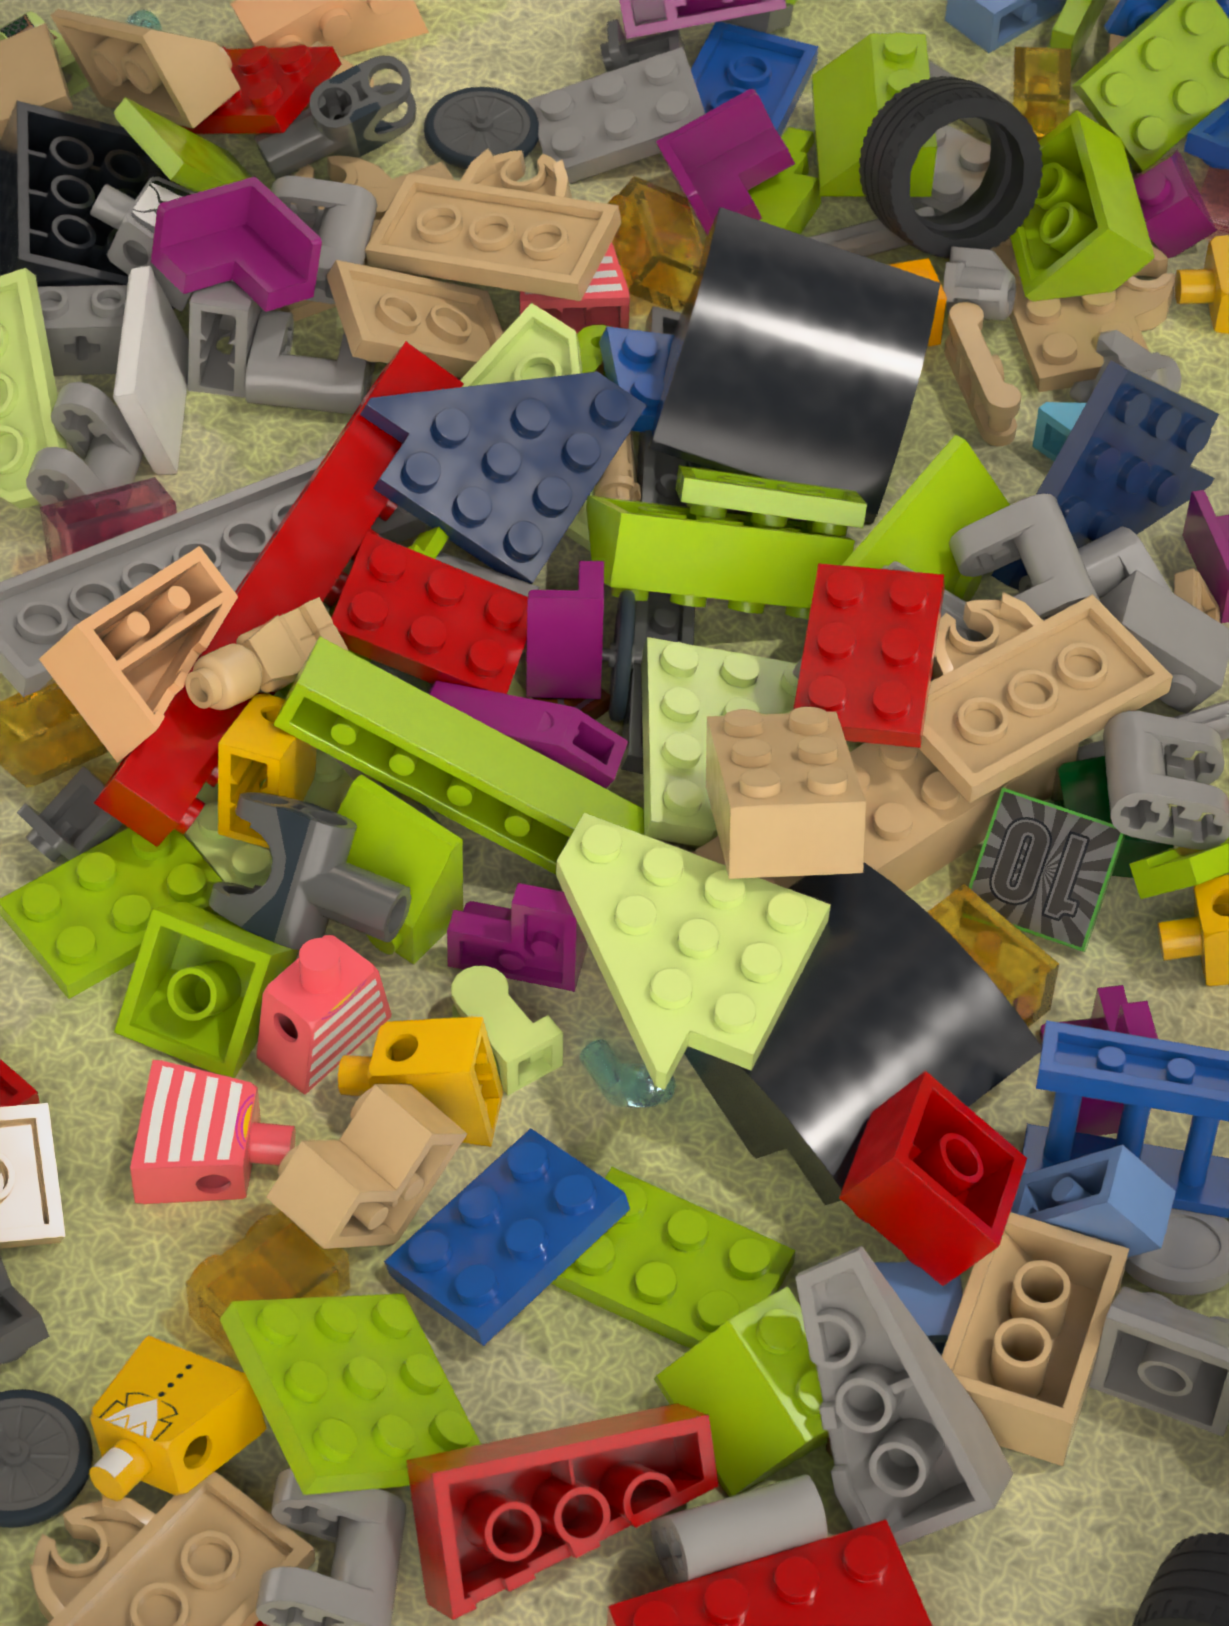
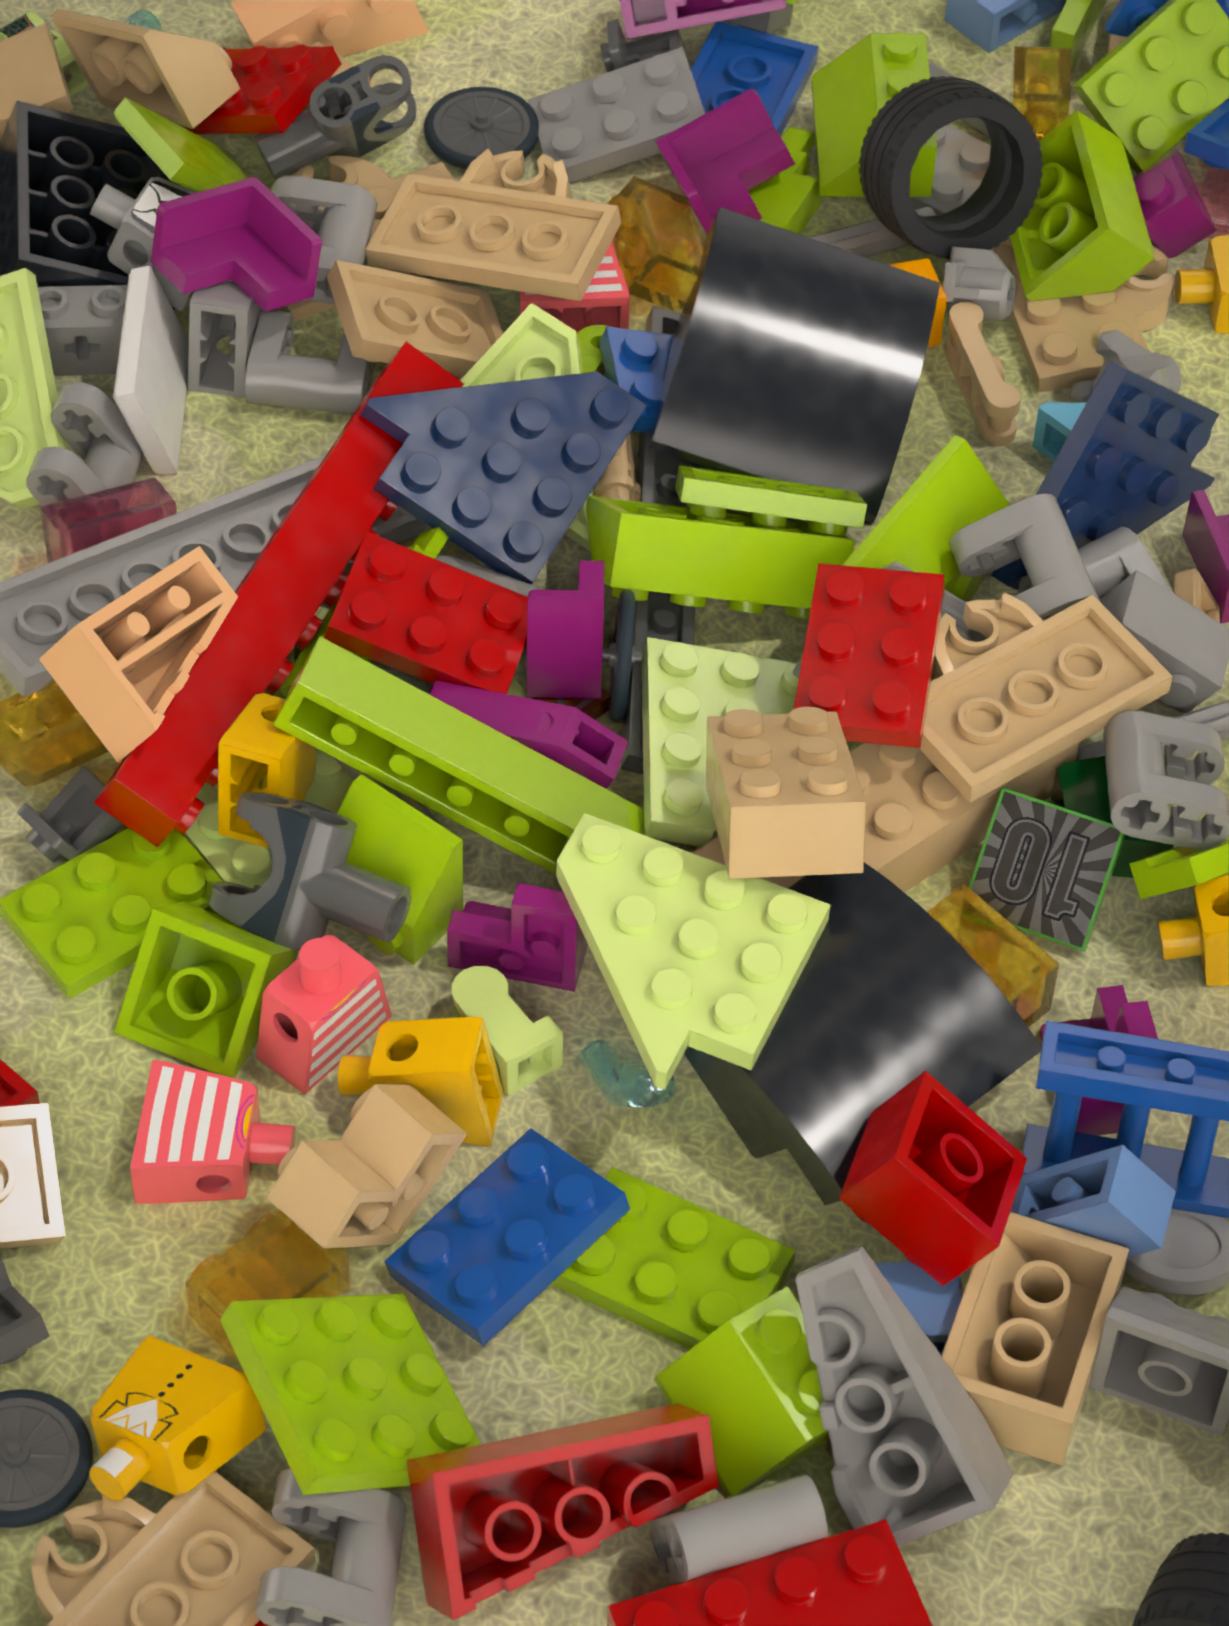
tan piece [185,597,348,710] -> none

